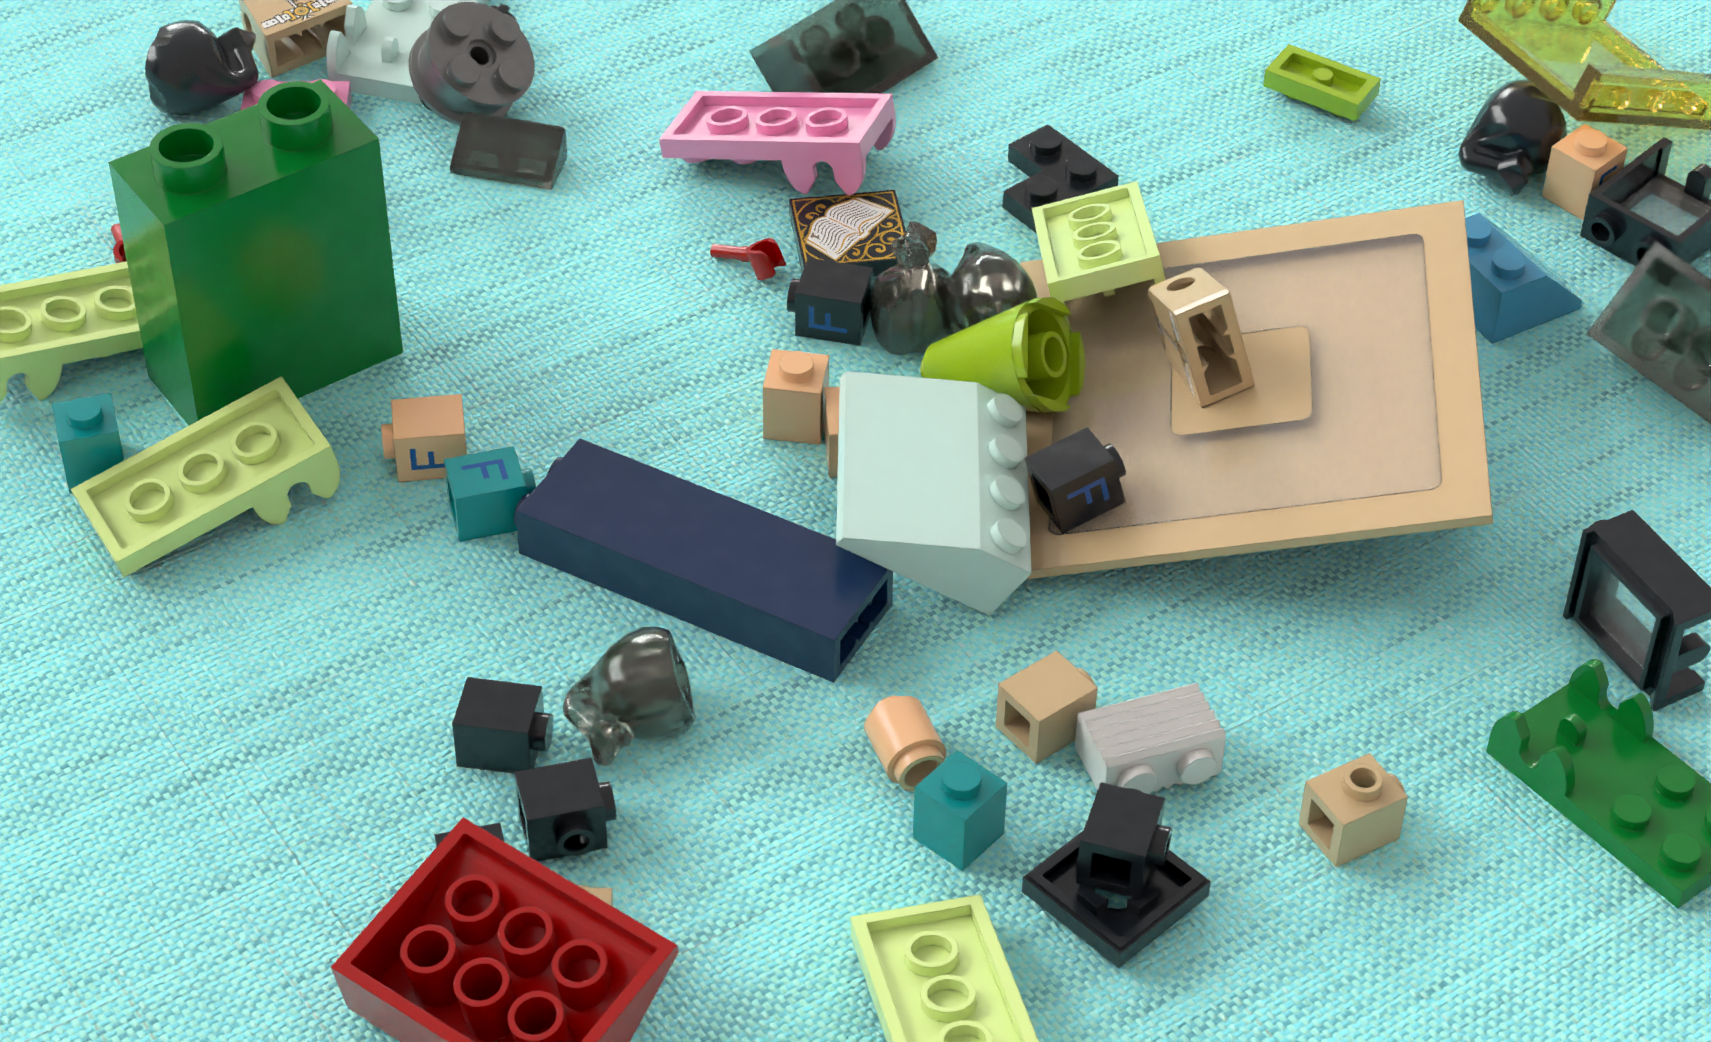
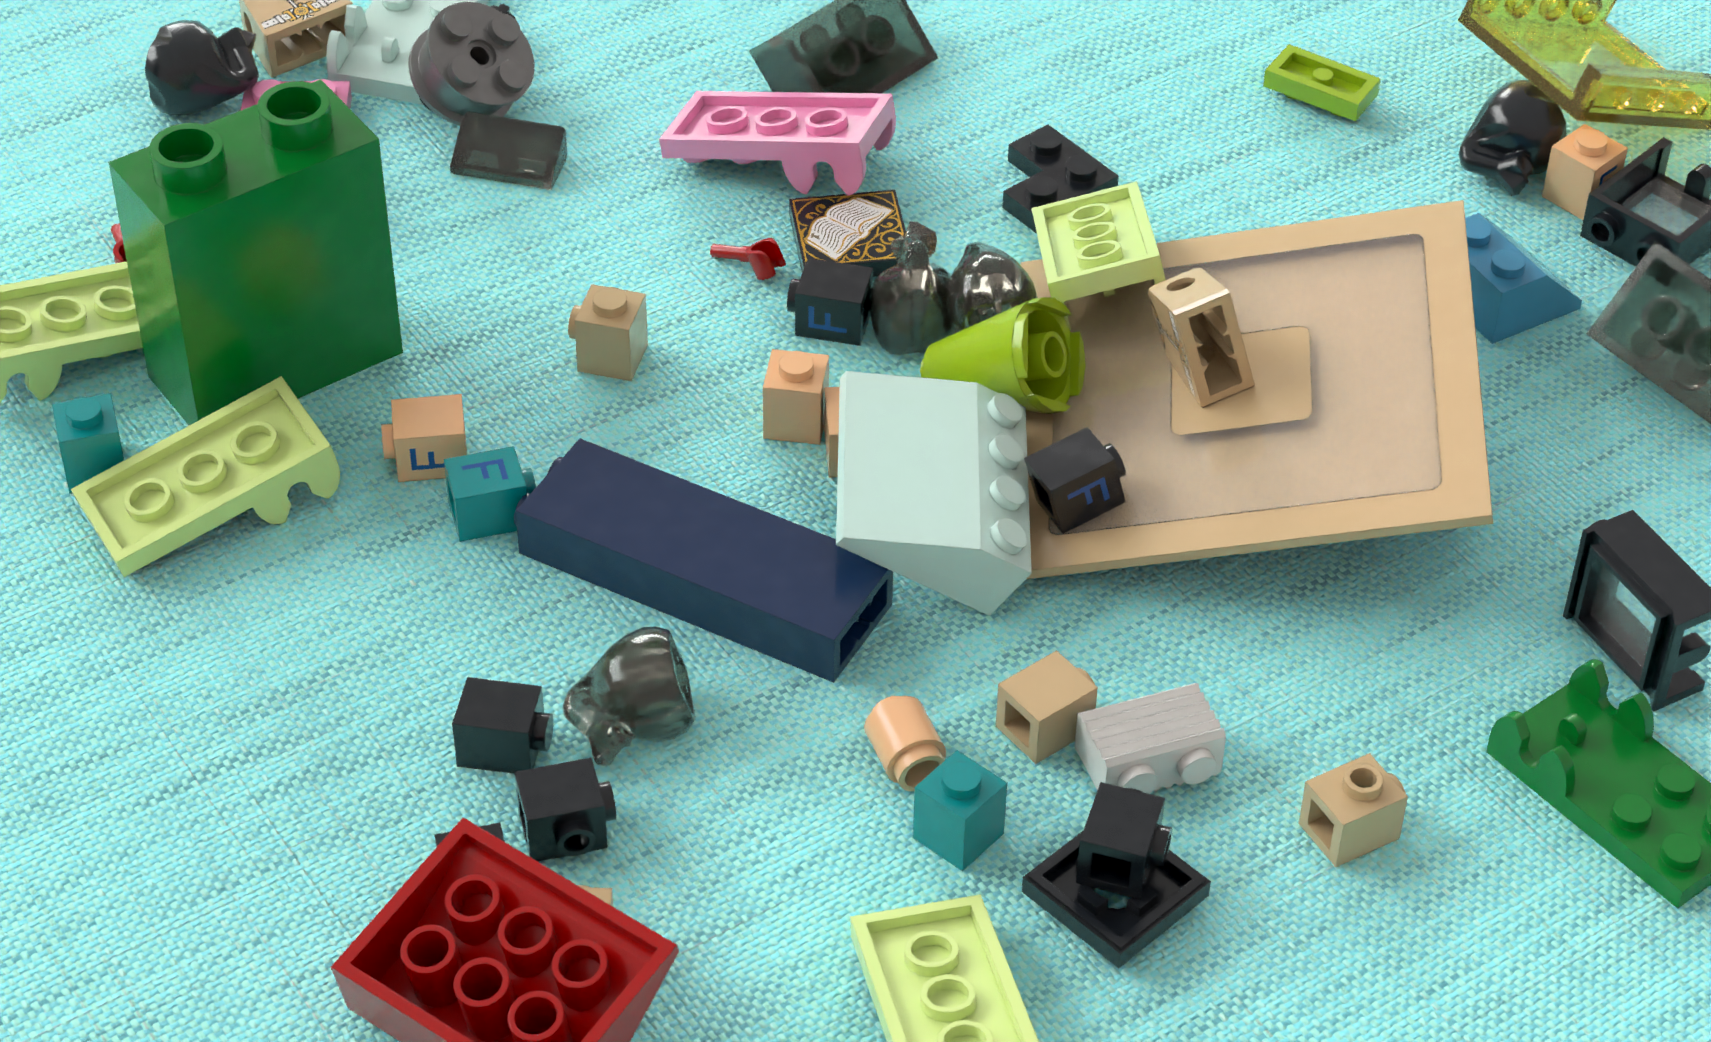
none -> tan brick [568,284,648,381]

